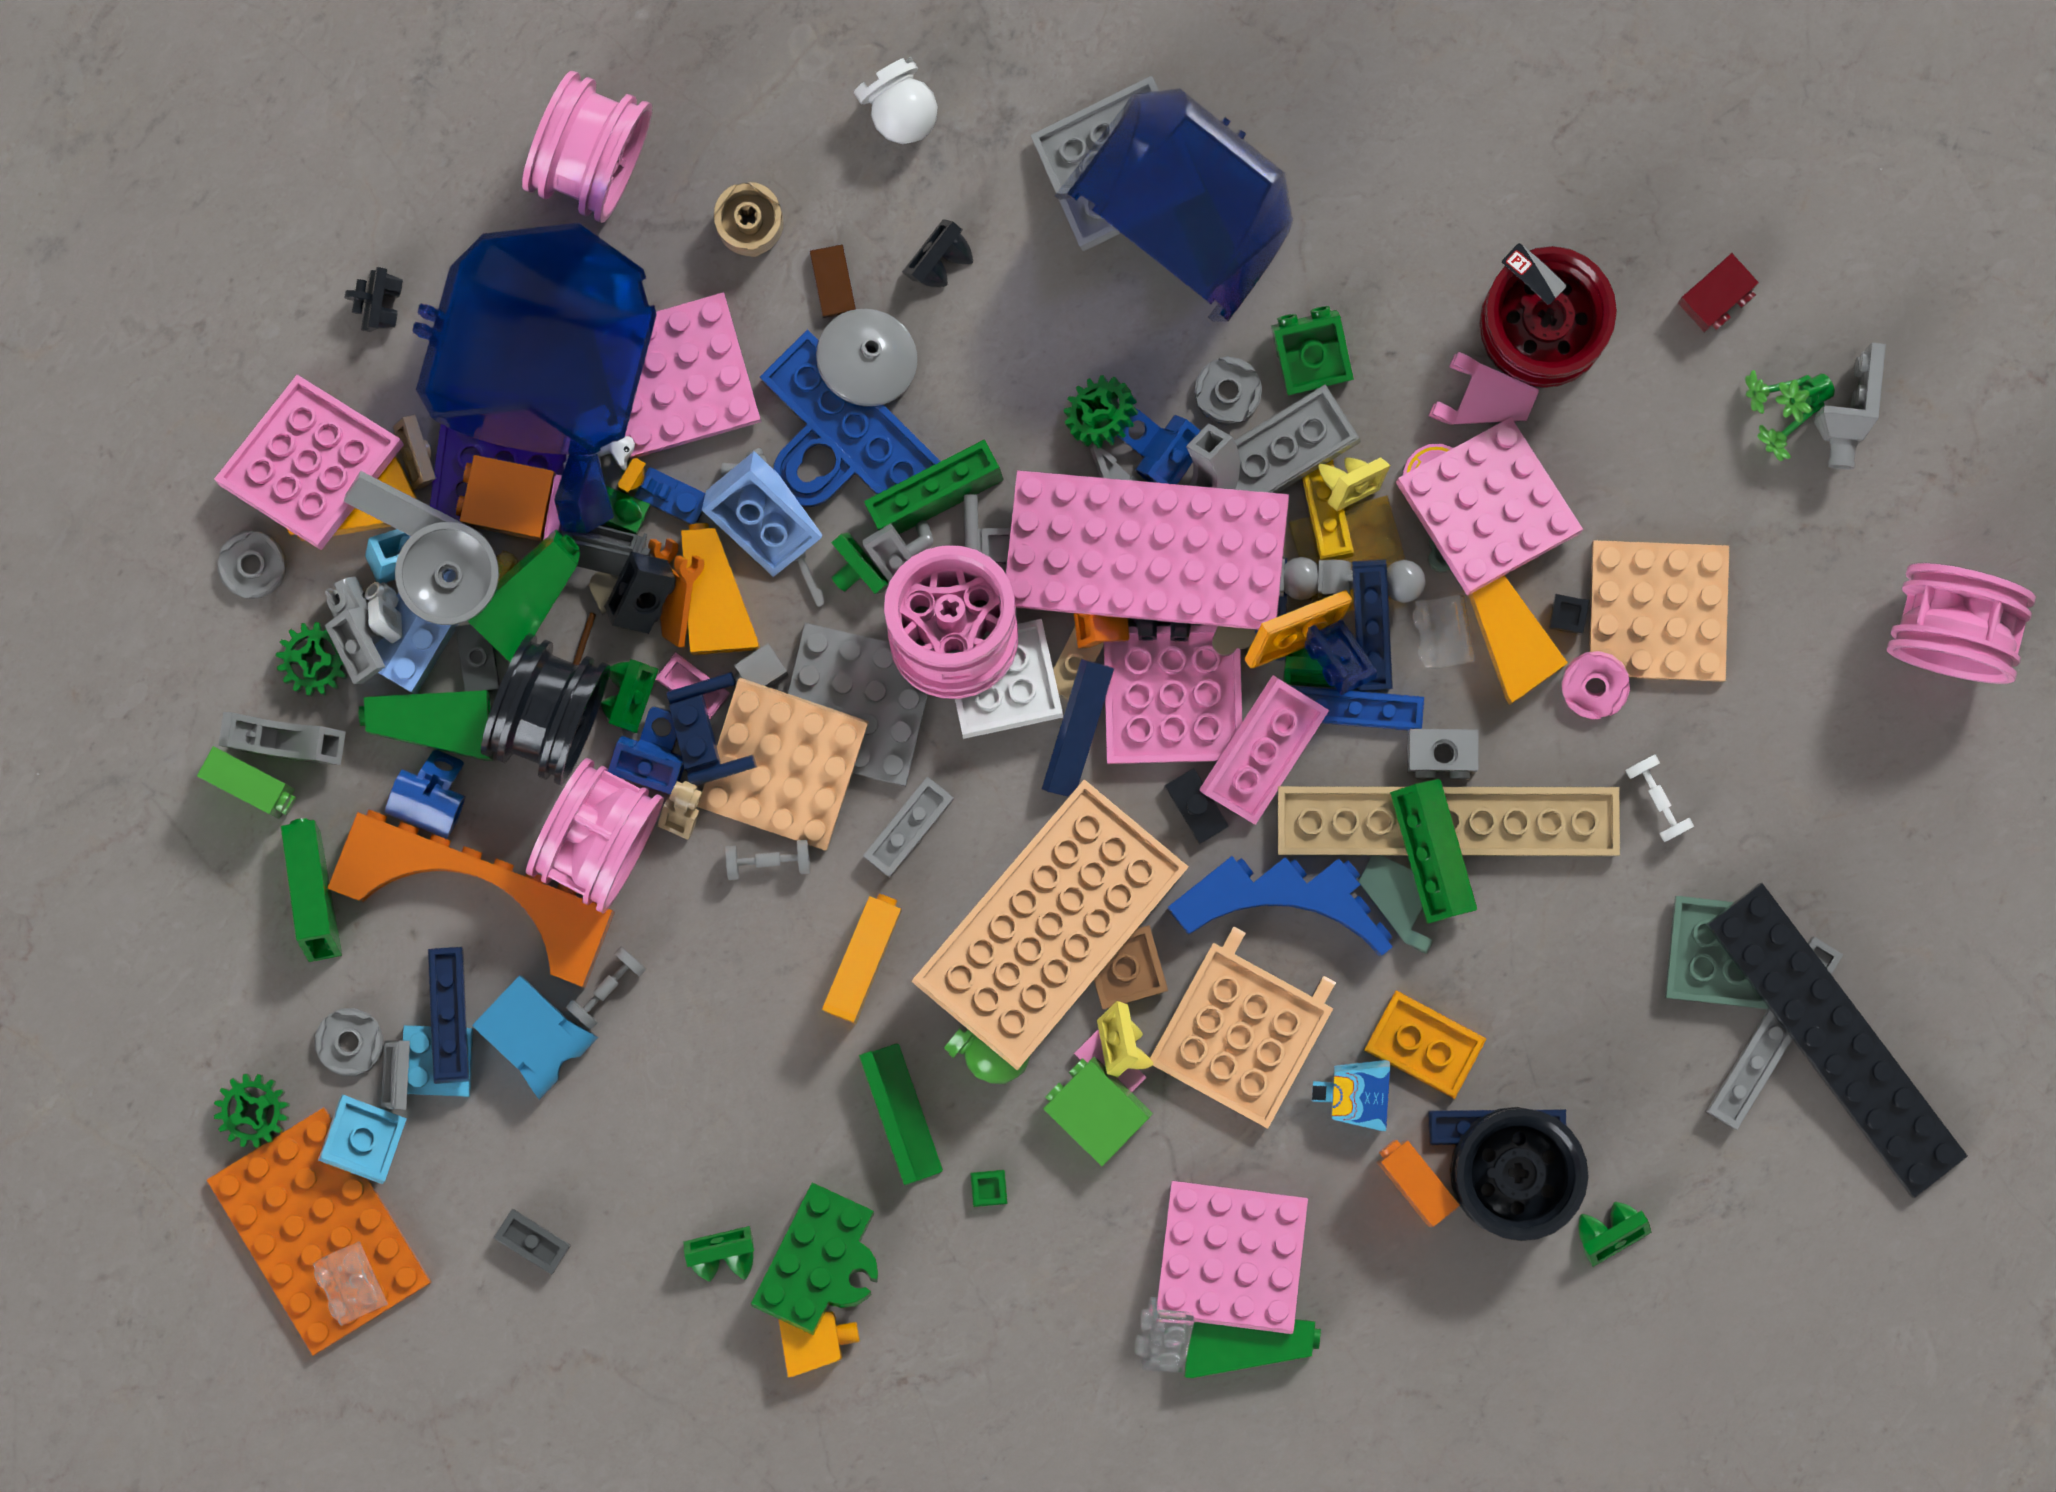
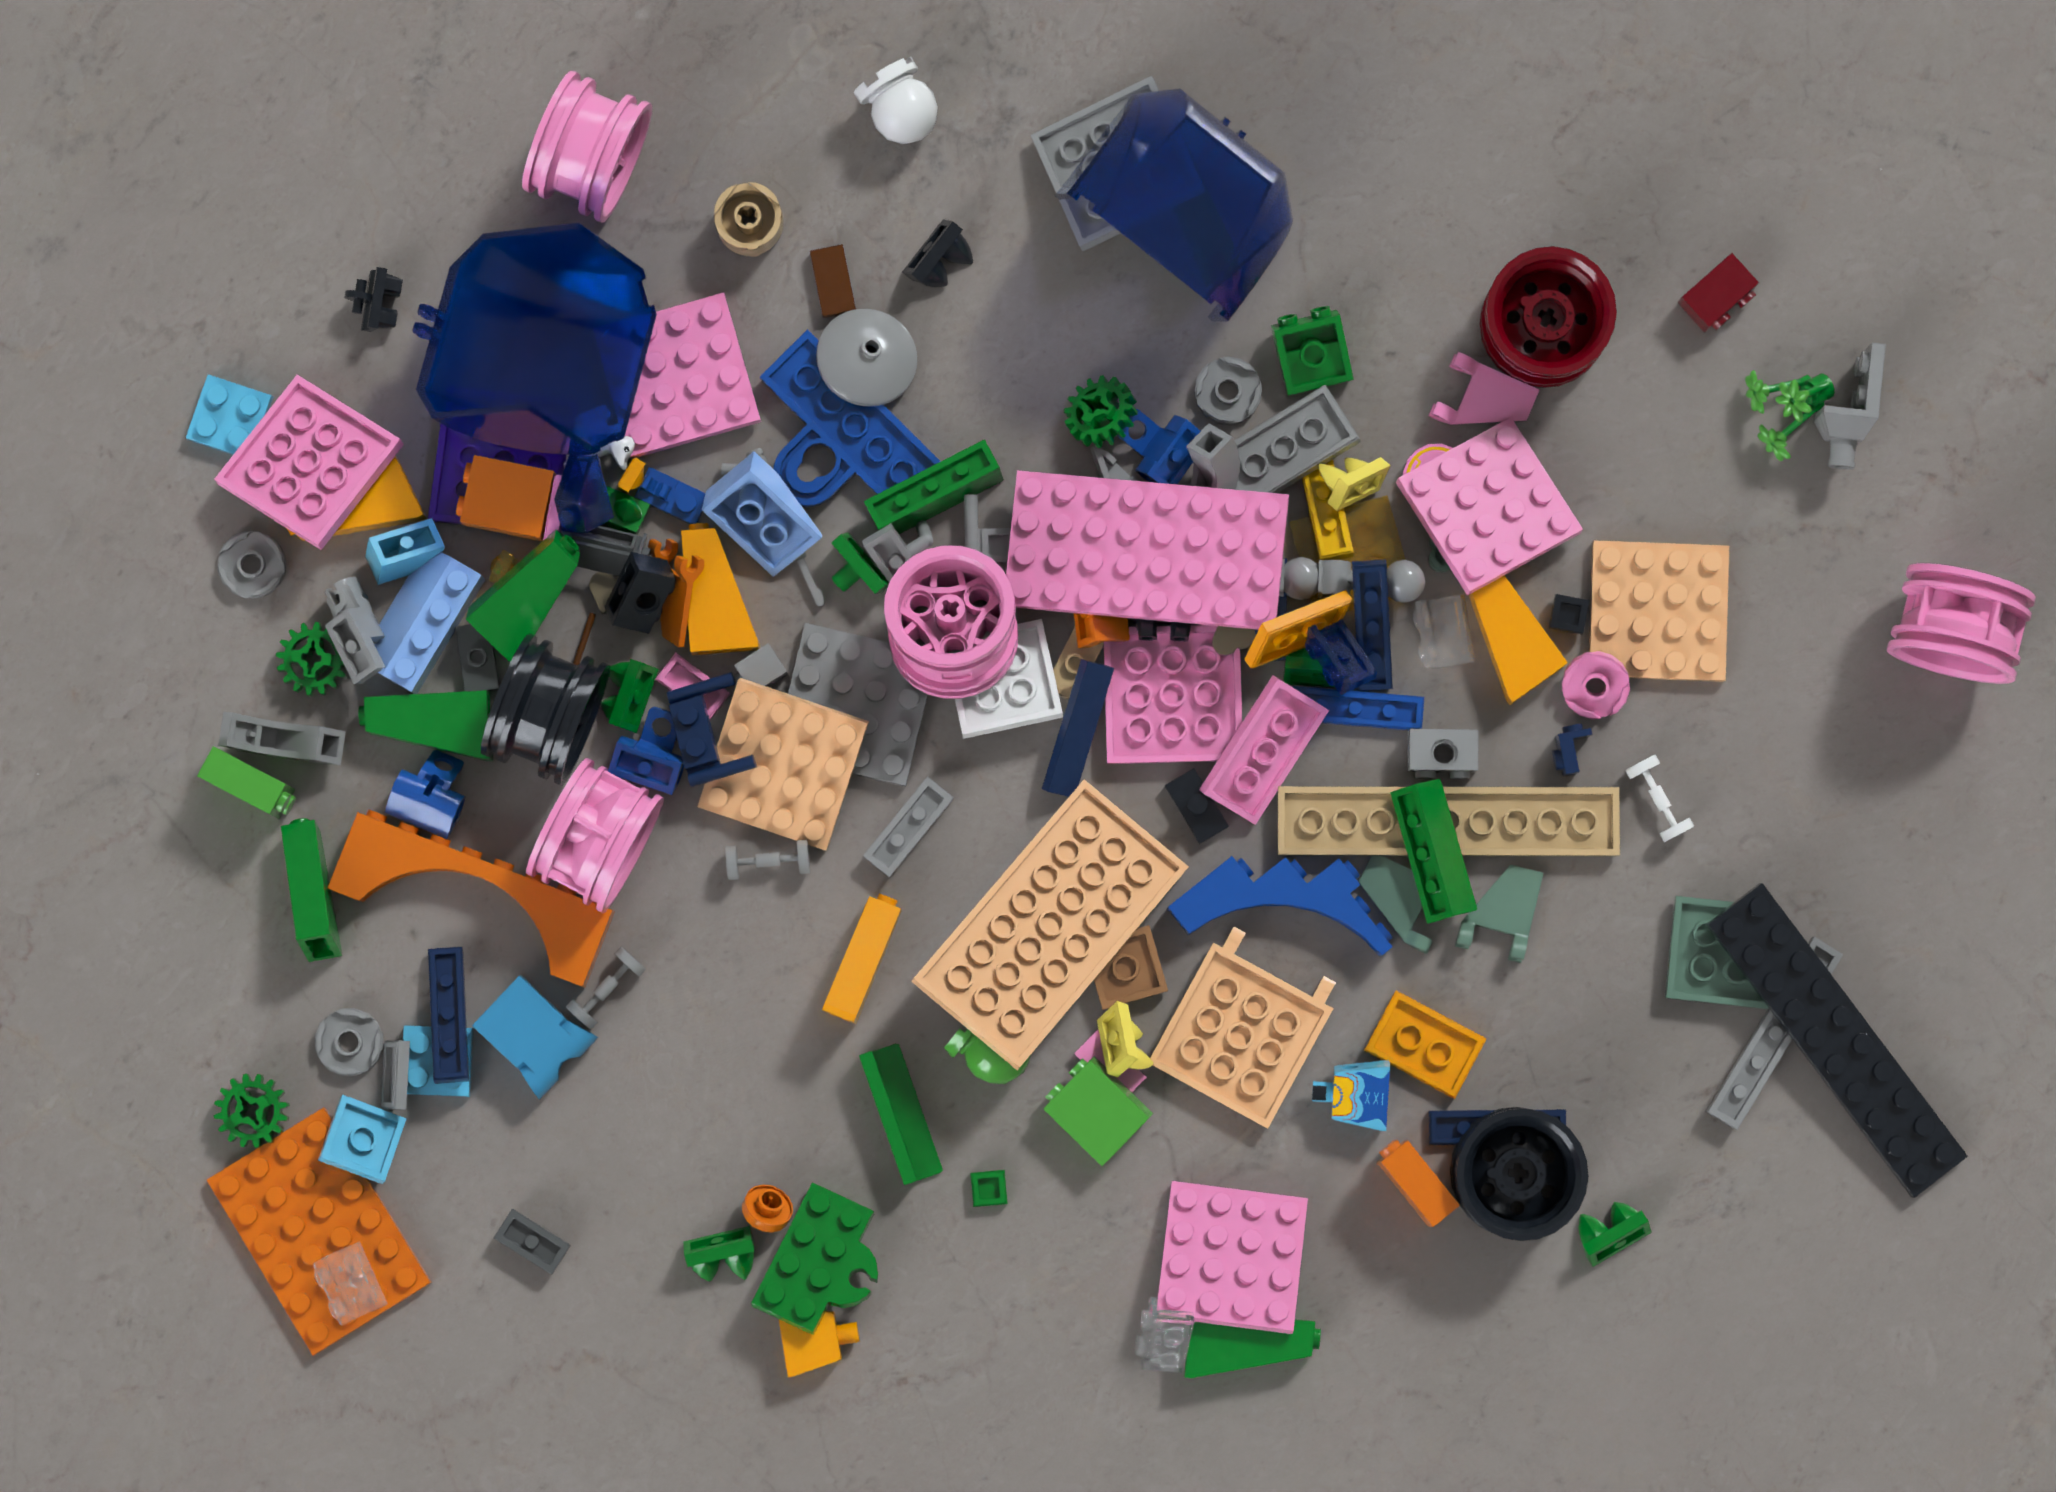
light grey tile [343,471,482,536] -> none
white plate [365,582,402,644] -> none
tan plate [393,415,436,490] -> none
light grey dish [395,522,499,625] -> none
tan plate [657,781,702,840] -> none
sticker [1502,243,1566,305] -> none
none -> medium azure plate [186,374,274,455]
none -> orange plate [742,1184,793,1233]
none -> sand green flag [1455,864,1544,963]
none -> dark blue bracket [1552,724,1593,777]

